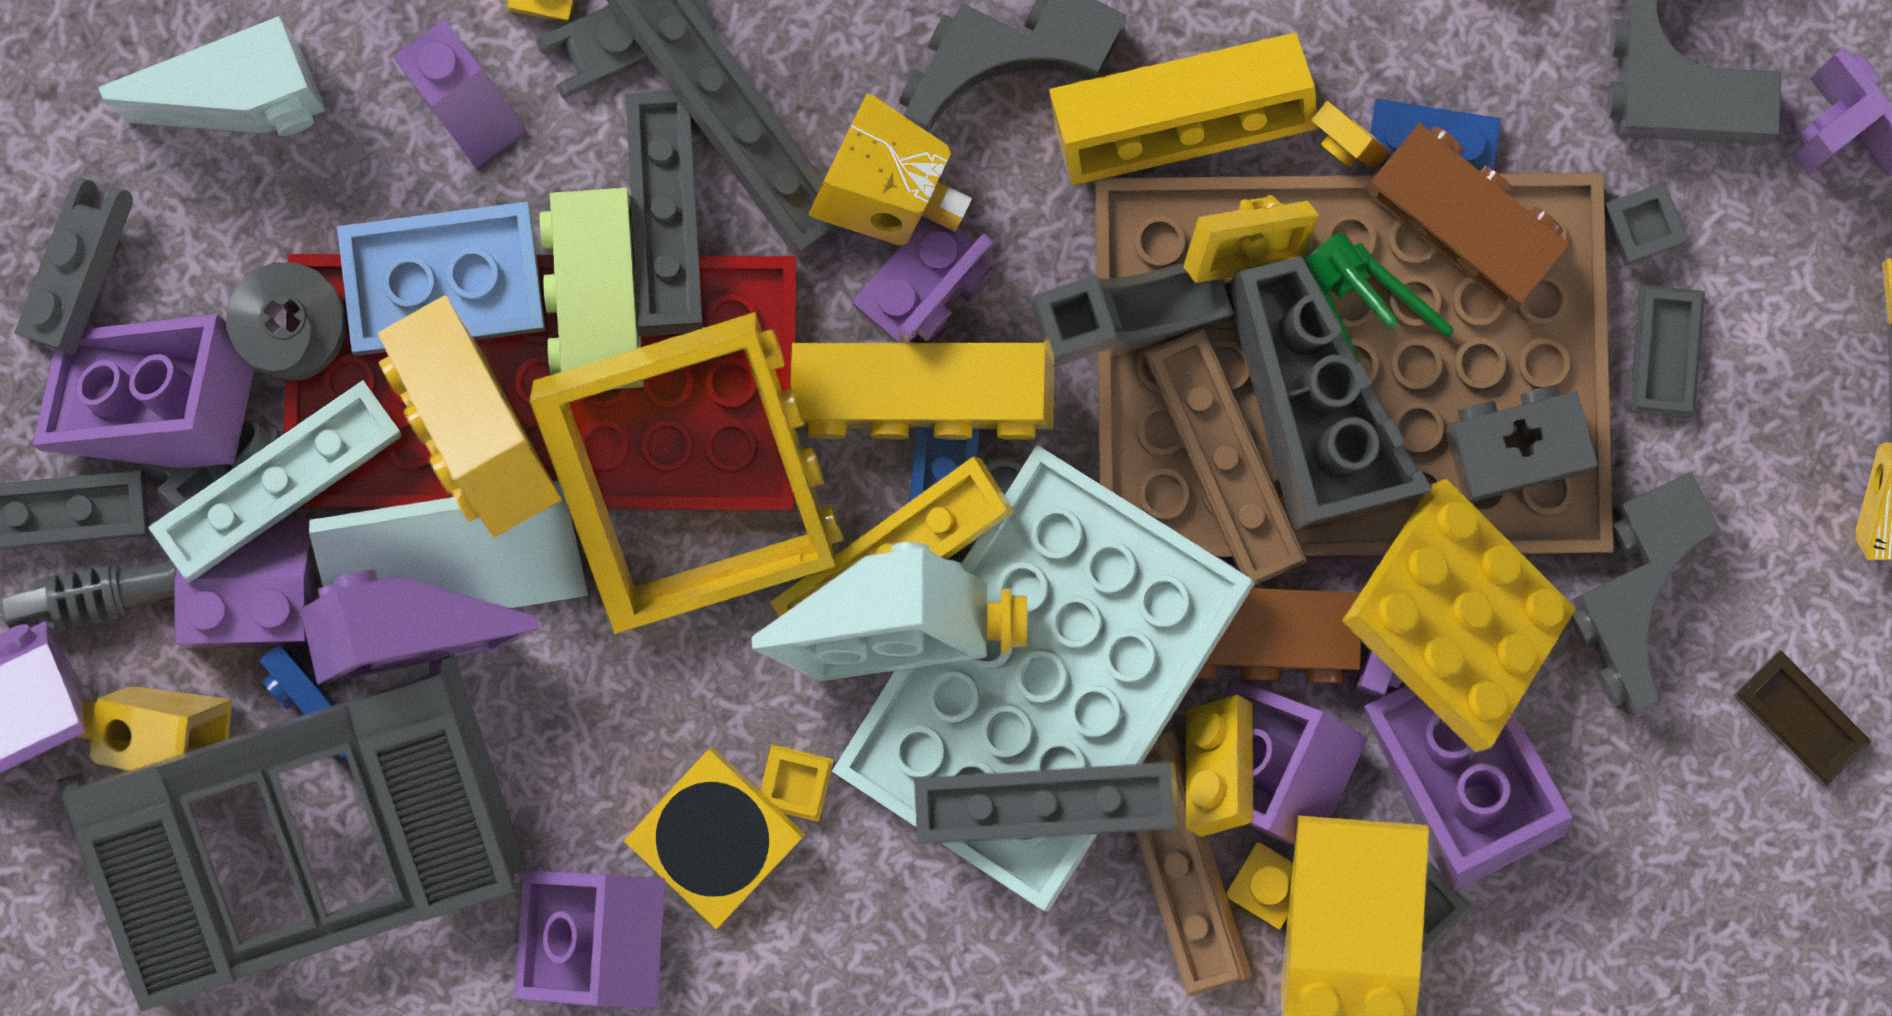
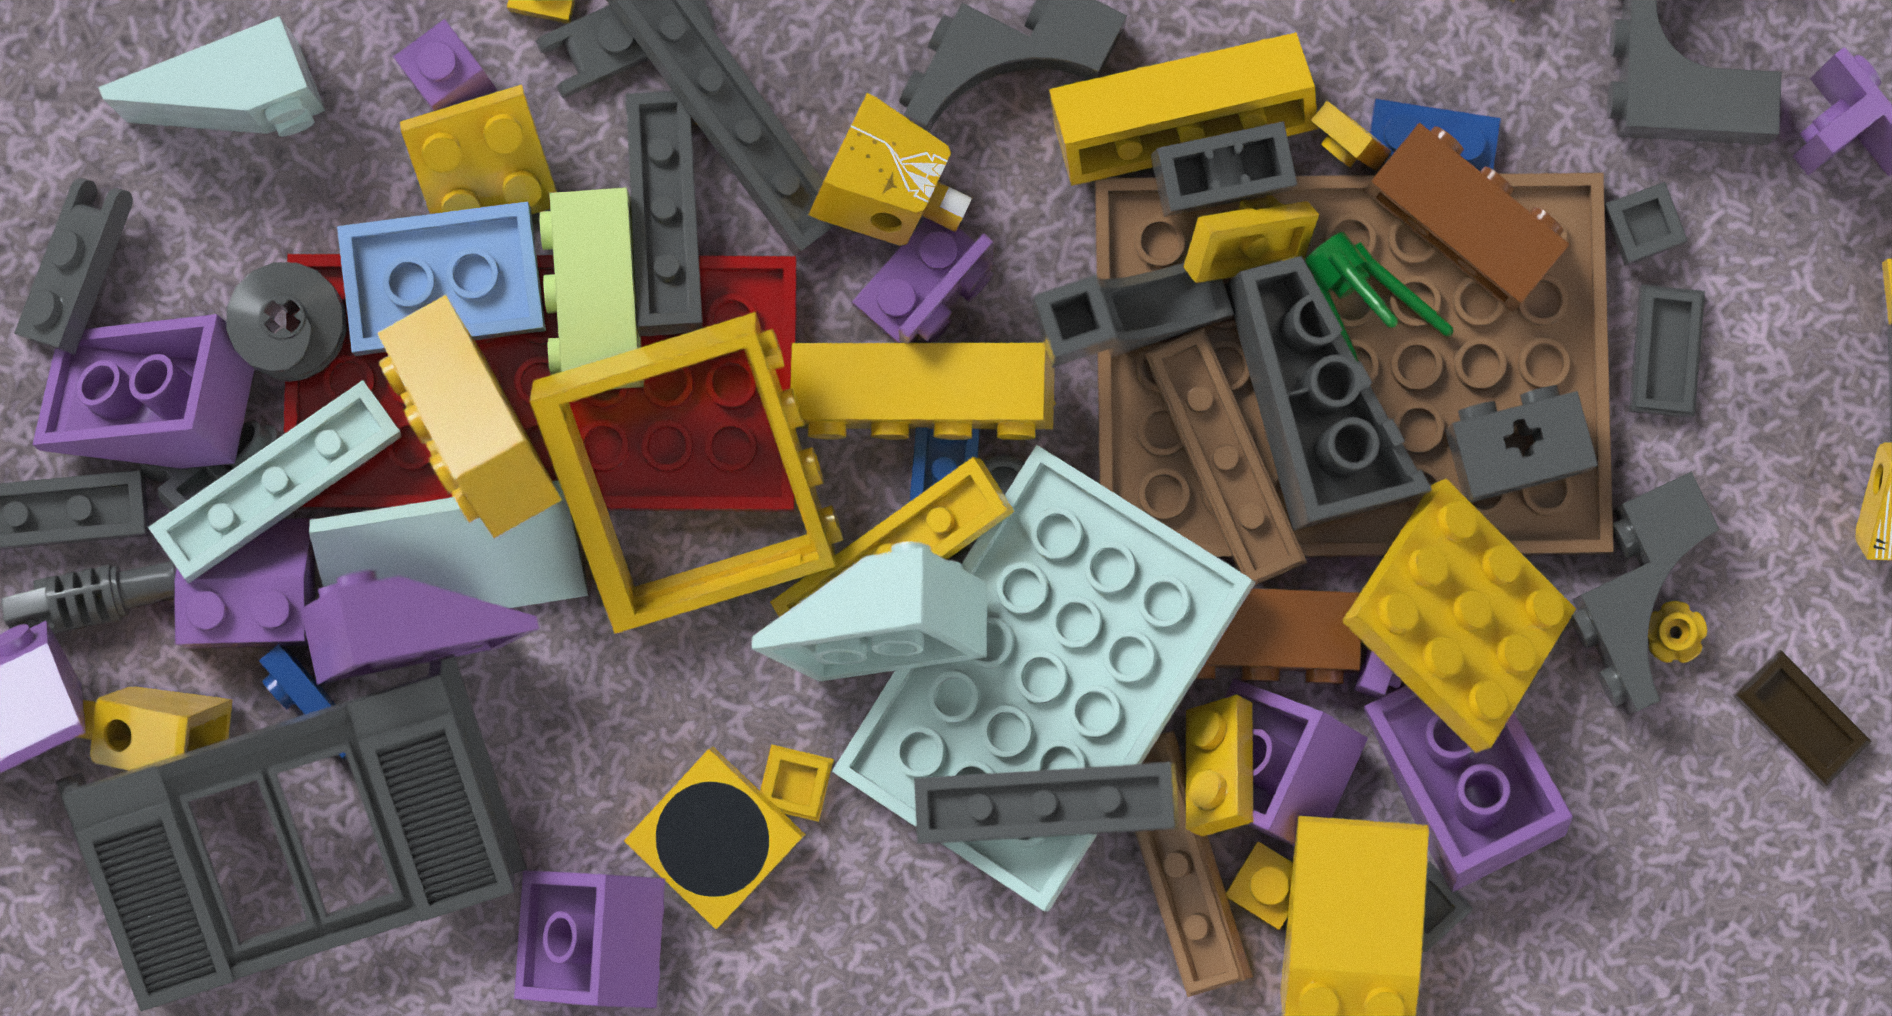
yellow plate [987,589,1027,654] -> none
none -> yellow plate [400,84,557,214]
none -> dark grey brick [1151,121,1297,217]
none -> yellow plate [1648,601,1707,663]

